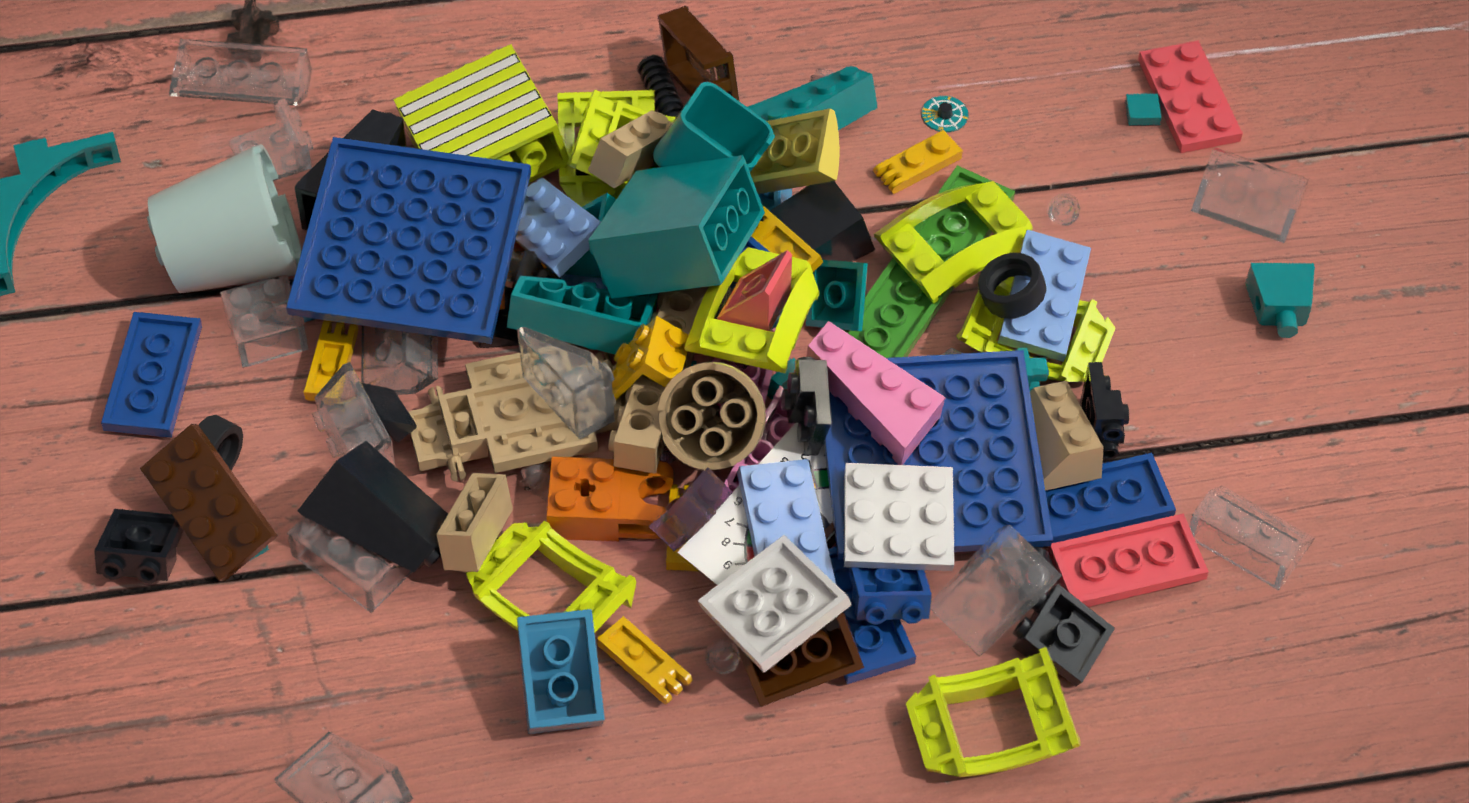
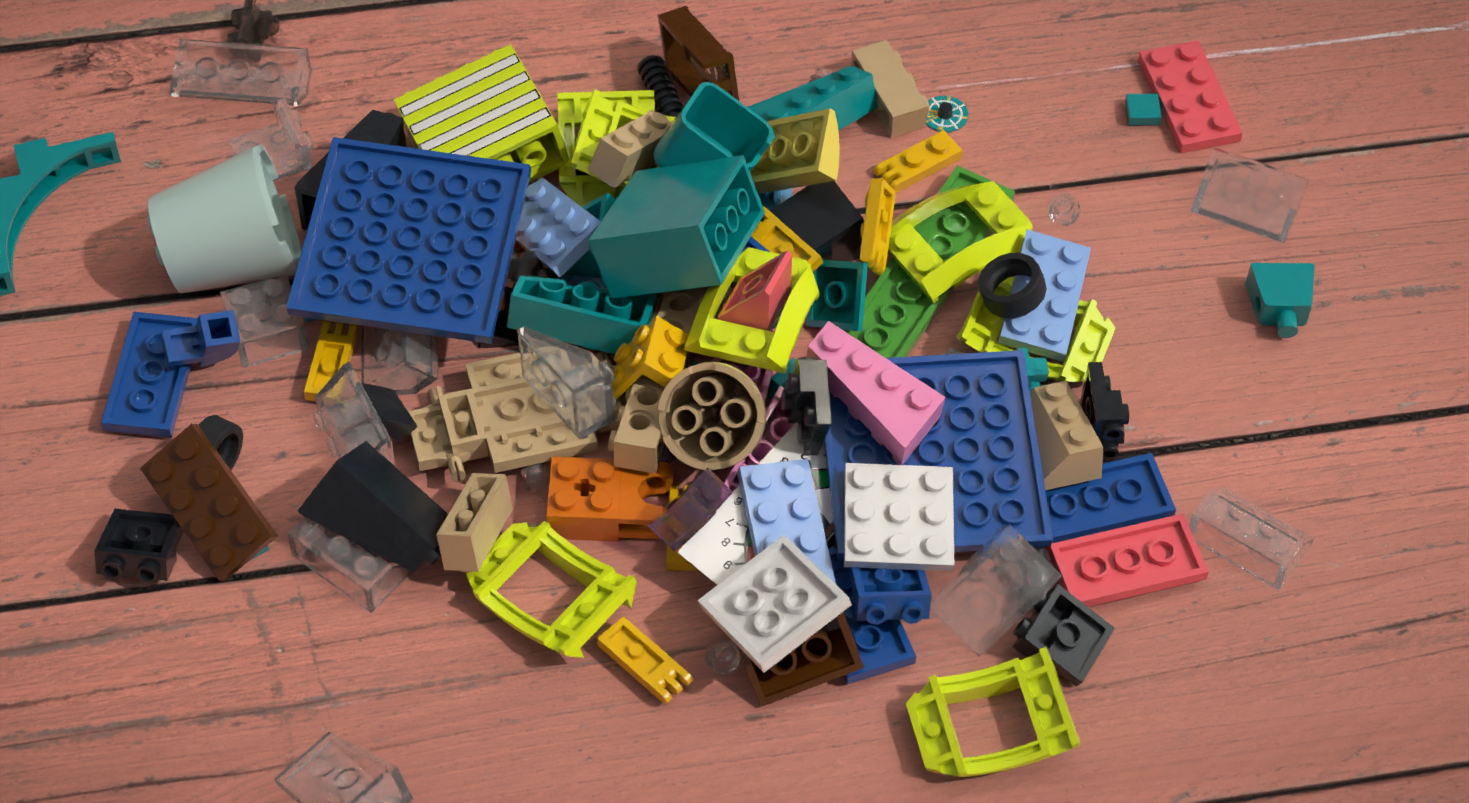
dark azure slope [517,609,605,734] -> none
none -> blue brick [161,310,241,367]
none -> tan brick [851,40,930,138]
none -> yellow hinge [860,178,896,275]

